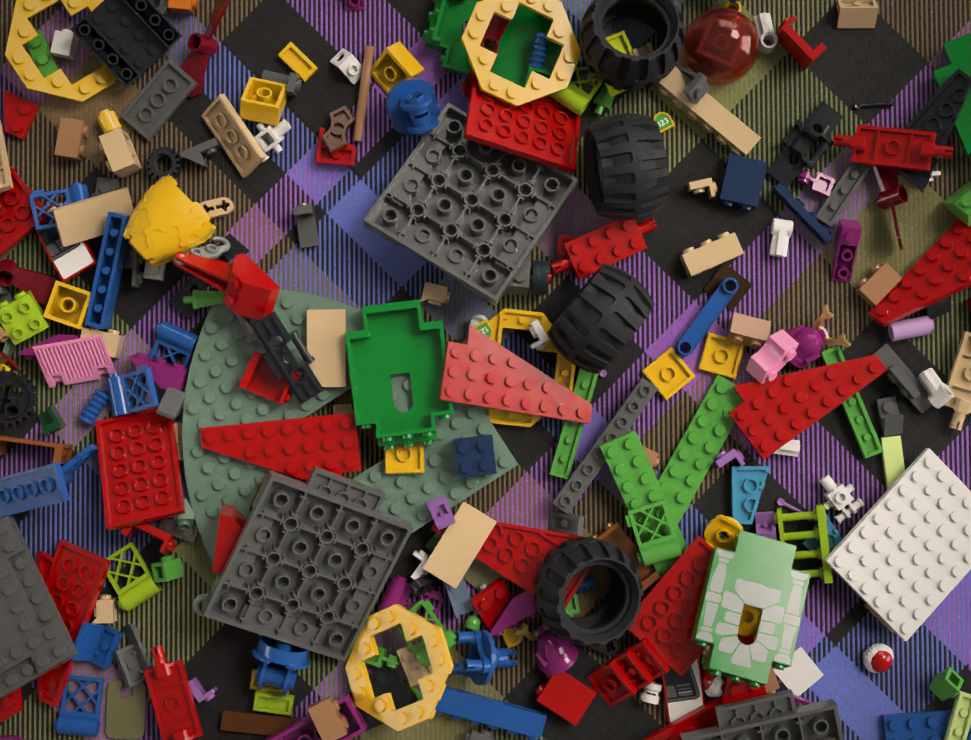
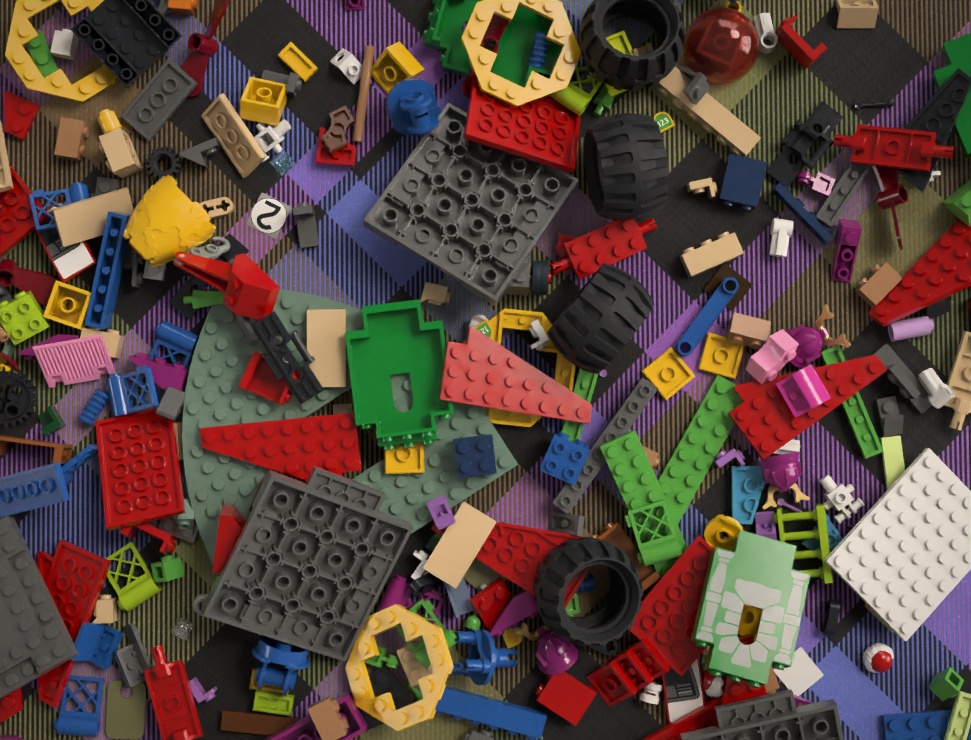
none -> clear wheel [171,617,195,640]
none -> sticker [246,193,292,239]
none -> clear light blue plate [269,149,295,176]
none -> blue bracket [540,431,590,484]
none -> magenta helmet [757,452,810,510]
none -> dark pink brick [776,364,831,418]
none -> black beam [822,599,840,637]

